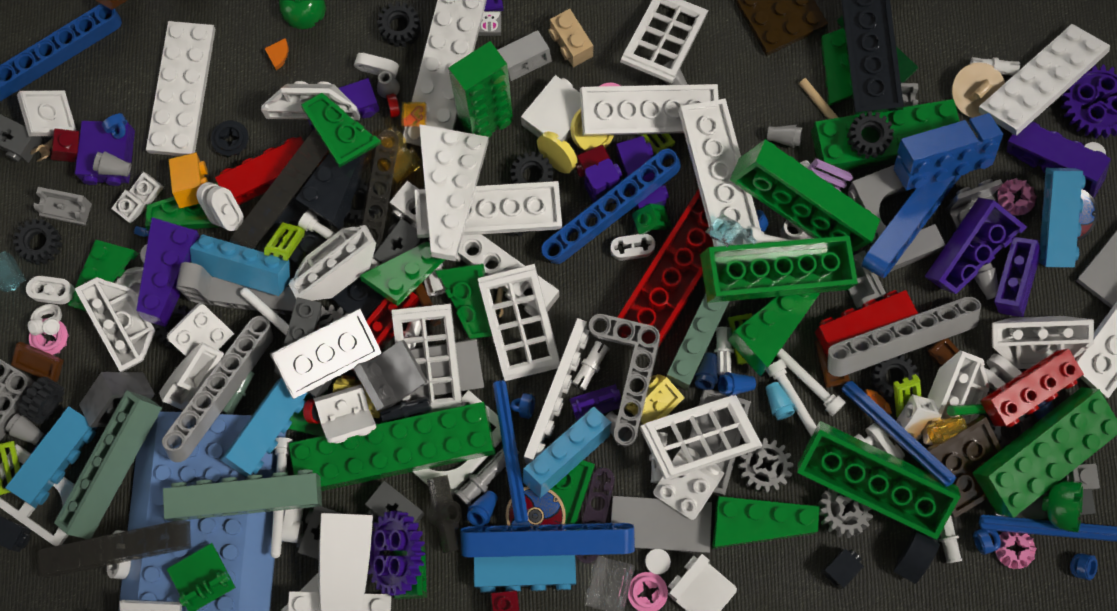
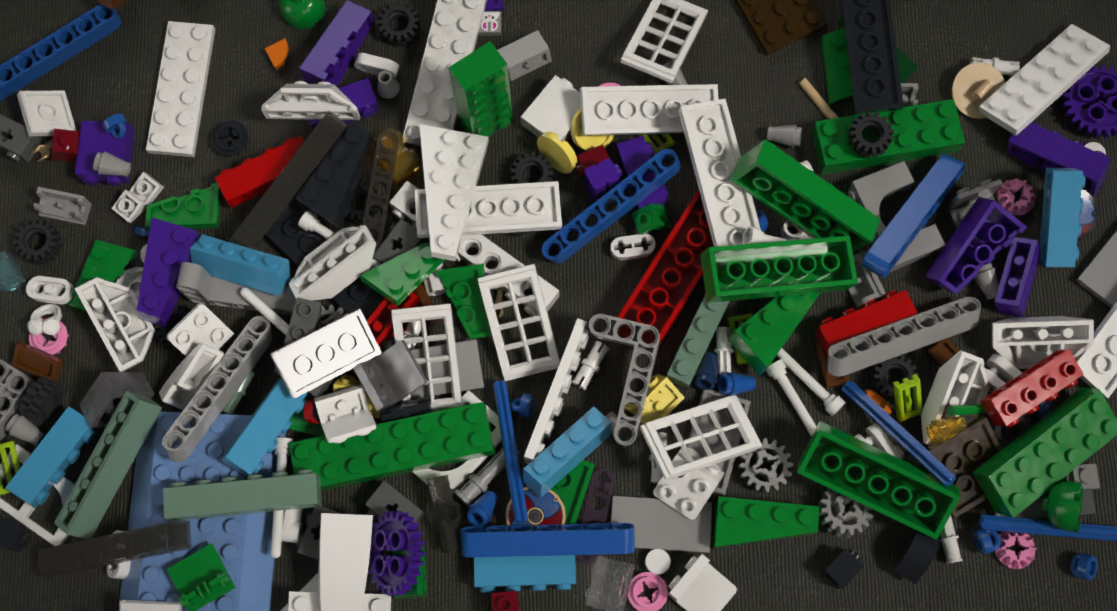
light orange brick [169,152,208,208] -> none
white brick [197,182,244,231] -> none
lime tile [264,222,305,261] -> none
green wing [301,93,381,168] -> none
red tile [386,93,400,118] -> none
clear yellow tile [402,102,427,127] -> none
tan brick [548,9,593,67] -> none
dark purple hinge [569,384,621,421] -> none
clear light blue panel [706,214,757,247] -> none
medium azure cone [765,382,795,420] -> none
lavender tile [808,158,853,191] -> none
blue piece [894,113,1003,190] -> none
white leg [896,394,940,441] -> none
none -> dark purple wedge [299,0,374,87]

